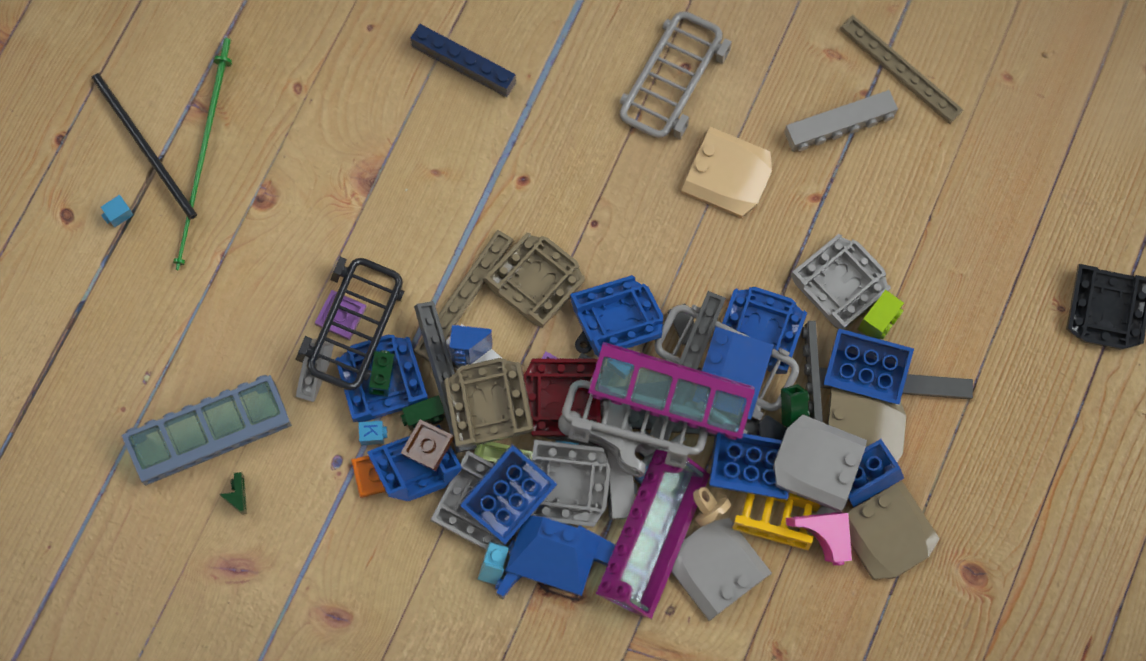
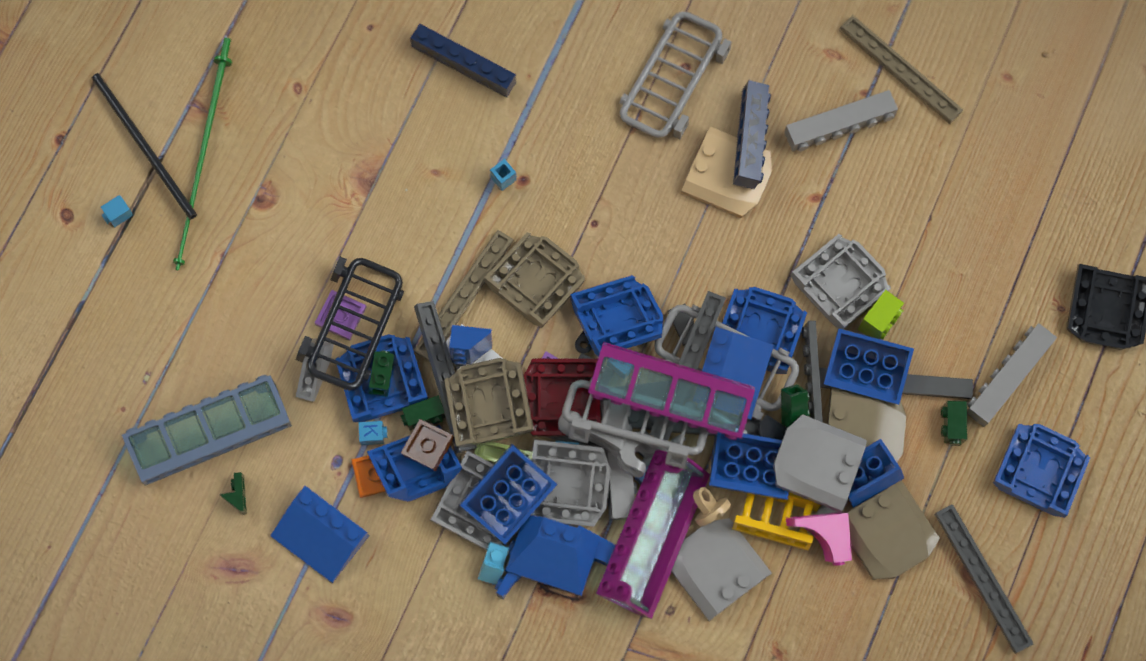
none -> blue slope [270,486,369,583]
none -> dark azure brick [490,159,517,191]
none -> brick [733,80,771,190]
none -> dark grey plate [935,504,1034,654]
none -> dark green brick [941,401,967,446]
none -> light grey brick [967,323,1057,427]
none -> blue wedge [993,424,1090,518]

